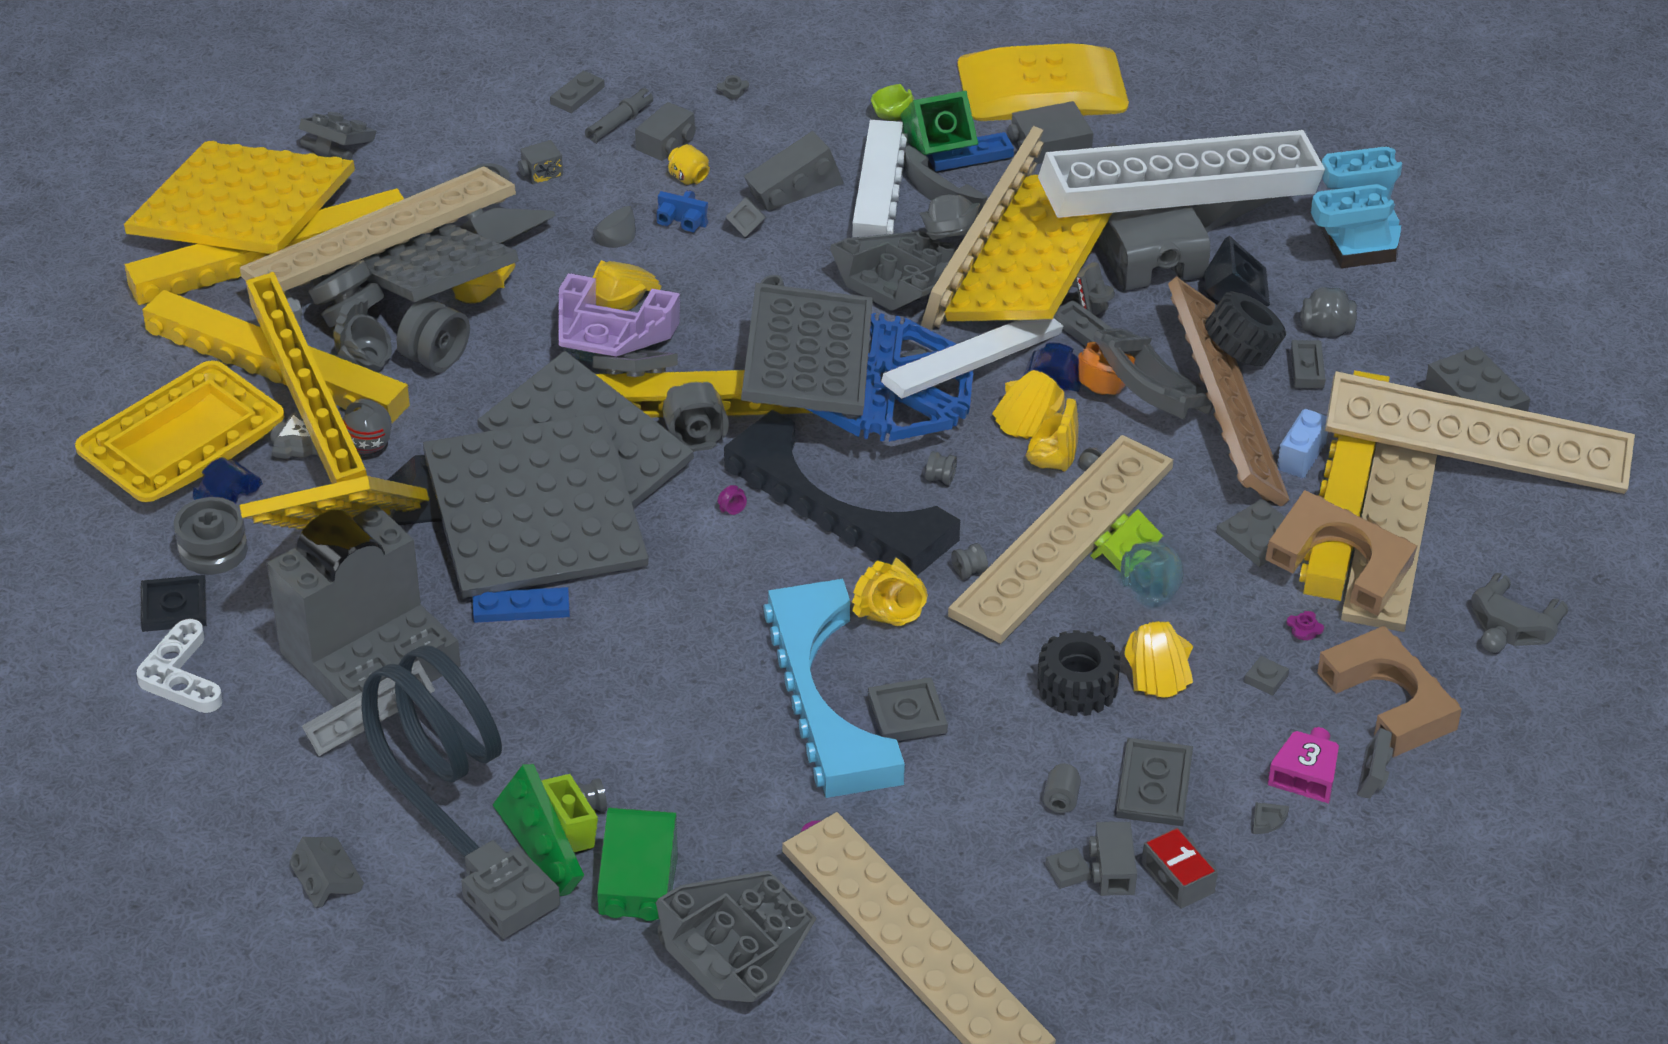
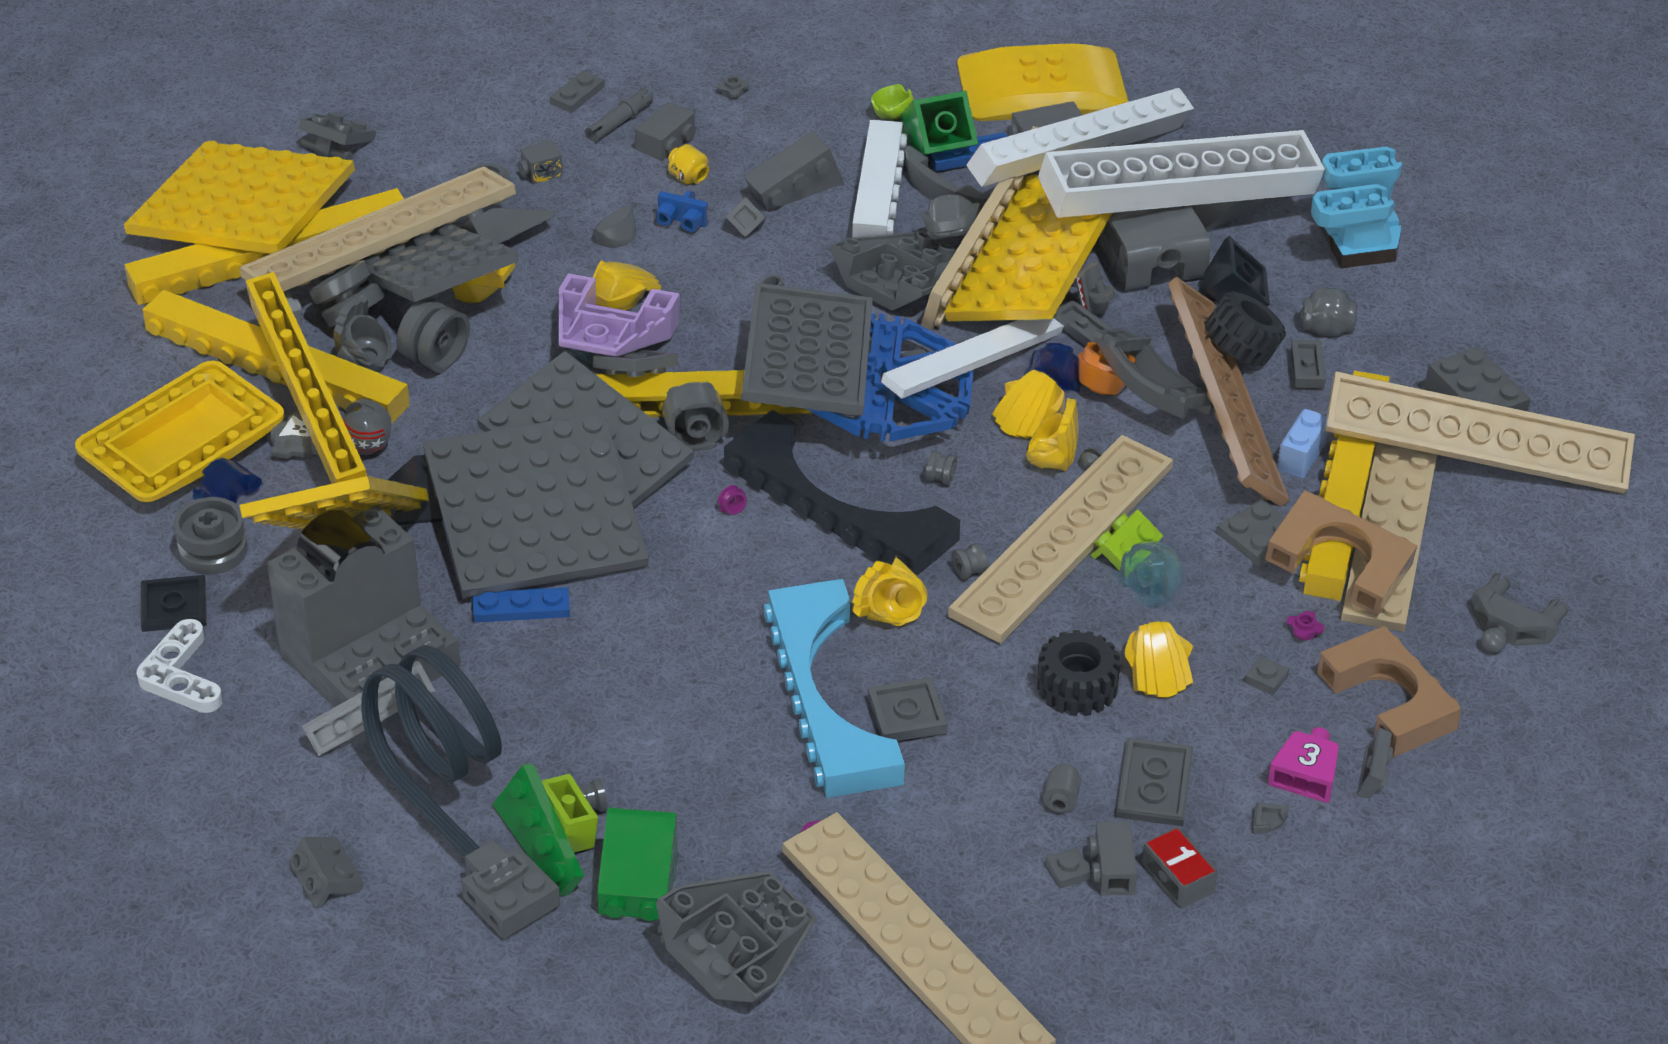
none -> white brick [967,88,1194,187]

